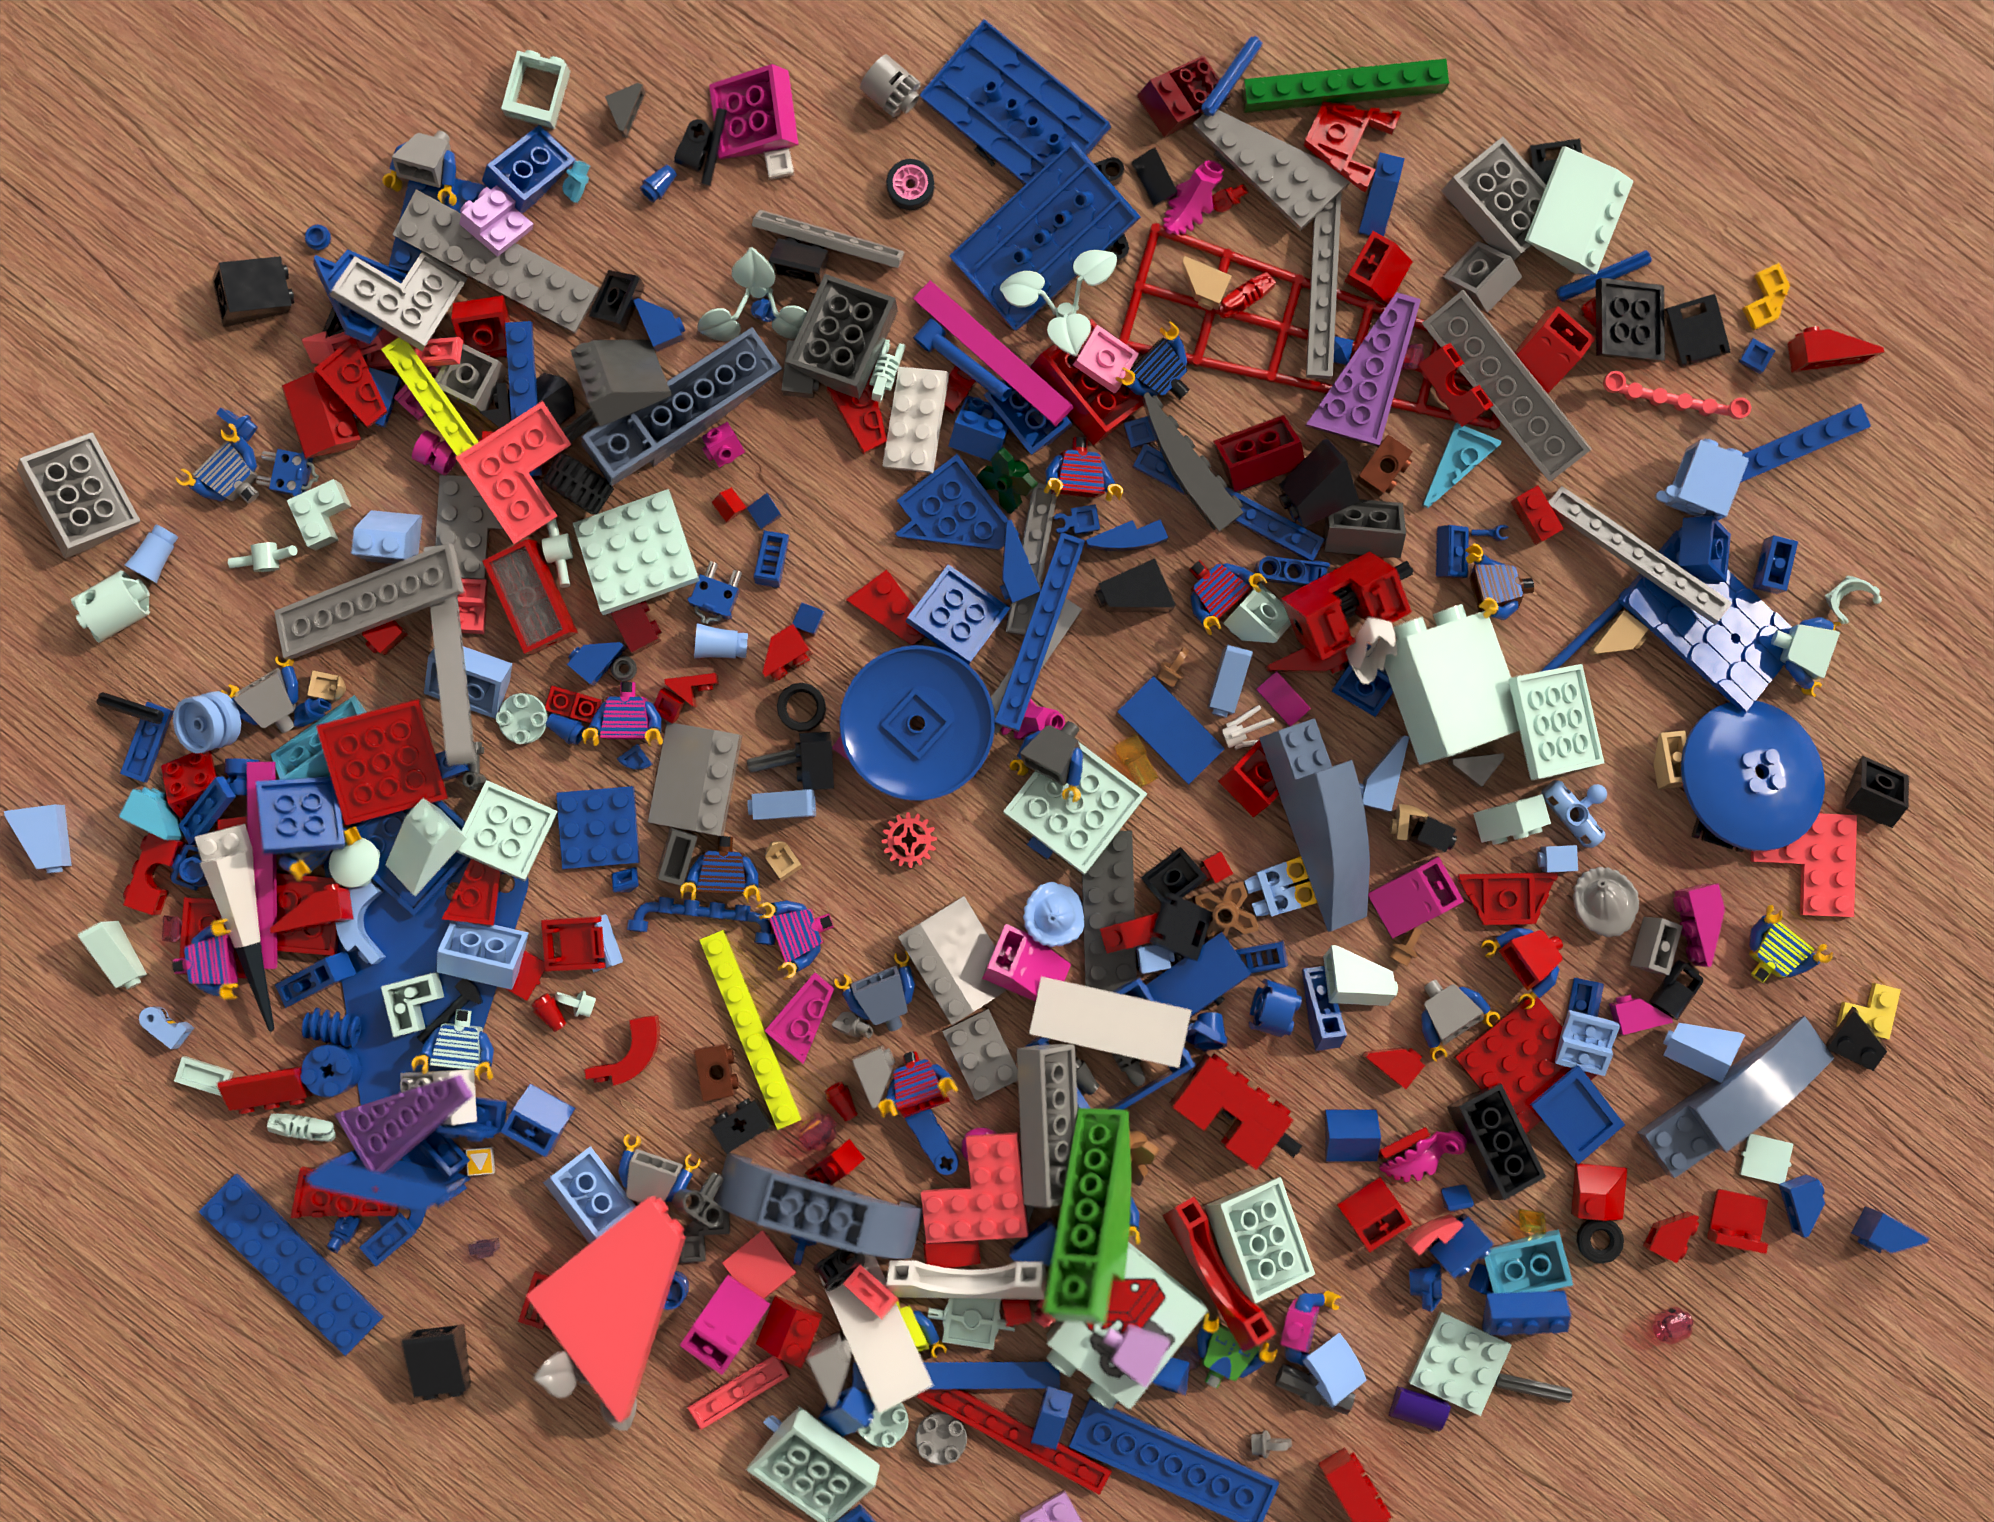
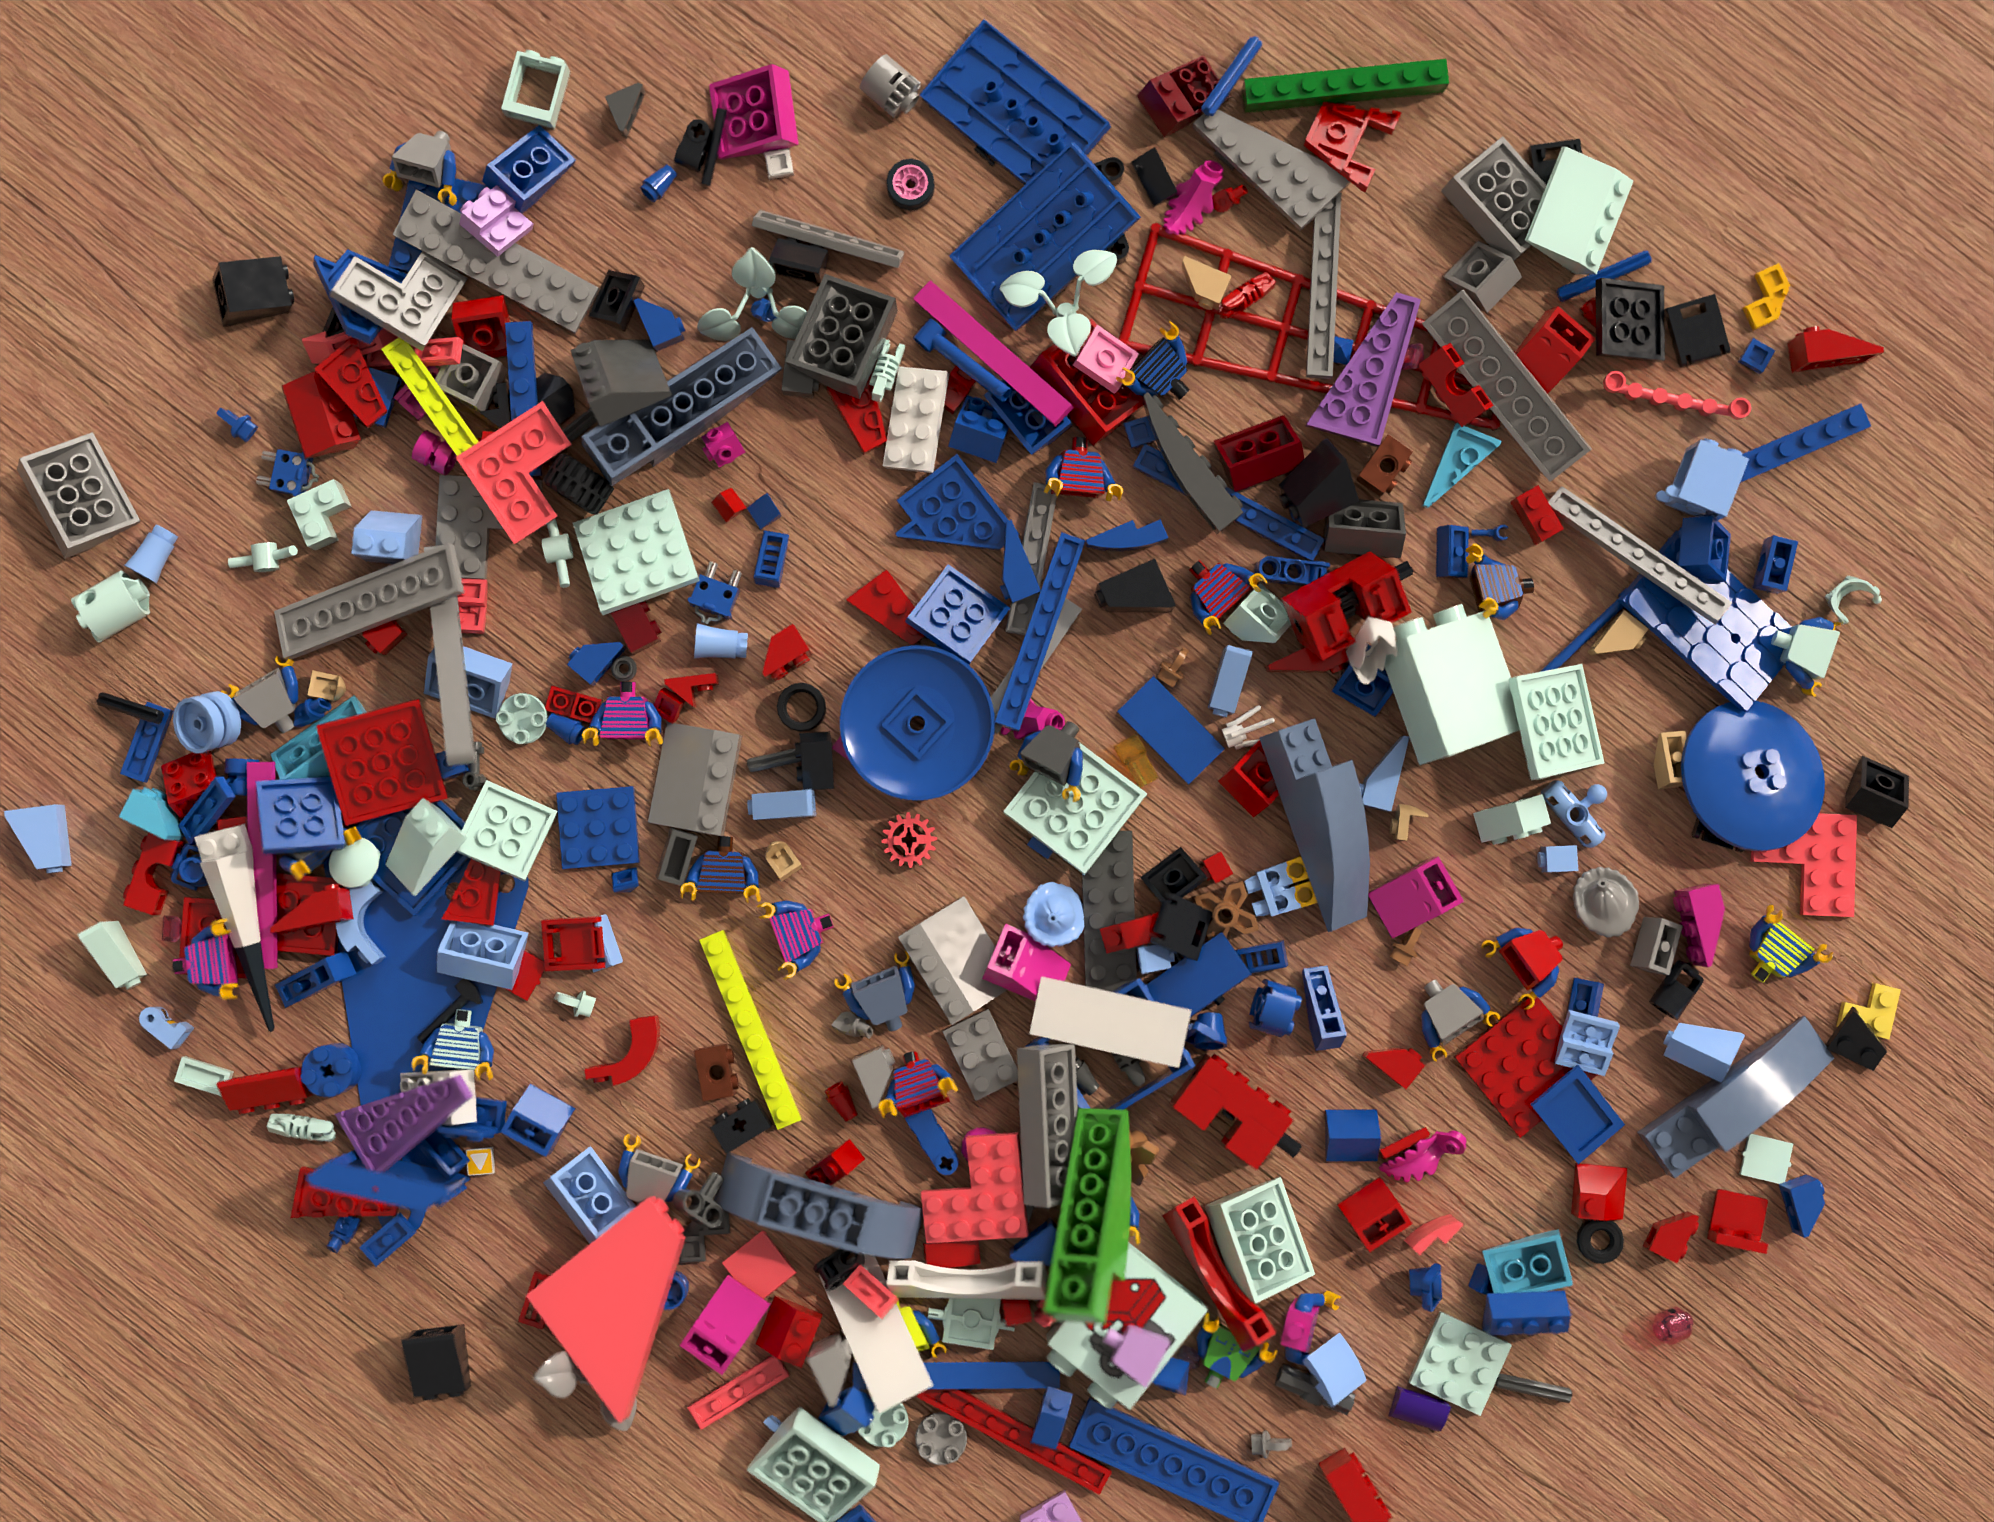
torso [175,423,259,504] -> none
blue plate [199,1173,384,1356] -> none
blue piece [302,1007,361,1048] -> none
blue plate [305,225,331,251] -> none
light aqua brick [381,972,444,1037] -> none
plate [468,1237,500,1258] -> none
brick [482,539,578,655] -> none
red cone [531,993,567,1032] -> none
medium azure piece [563,161,590,203] -> none
blue tile [617,744,653,770] -> none
blue bar [627,897,776,945] -> none
dark pink wing [765,972,834,1064] -> none
blue piece [790,1234,817,1266] -> none
blue slope [792,602,825,636] -> none
clear pink head [798,1113,837,1151] -> none
dark green plant [976,447,1038,514] -> none
blue plate [1054,504,1100,535] -> none
dark pink slope [1256,671,1311,727] -> none
light aqua slope [1323,945,1398,1006] -> none
red slope [1344,231,1413,306] -> none
blue slope [1358,152,1405,236] -> none
black piece [1409,816,1457,853] -> none
blue slope [1427,1213,1494,1278] -> none
blue slope [1441,1184,1474,1211] -> none
black slope [1447,1083,1546,1201] -> none
flat silver slope [1448,753,1504,788] -> none
red wing [1458,872,1558,925] -> none
clear yellow slope [1518,1209,1546,1234] -> none
dark pink slope [1609,994,1673,1035] -> none
blue slope [1851,1206,1930,1254] -> none

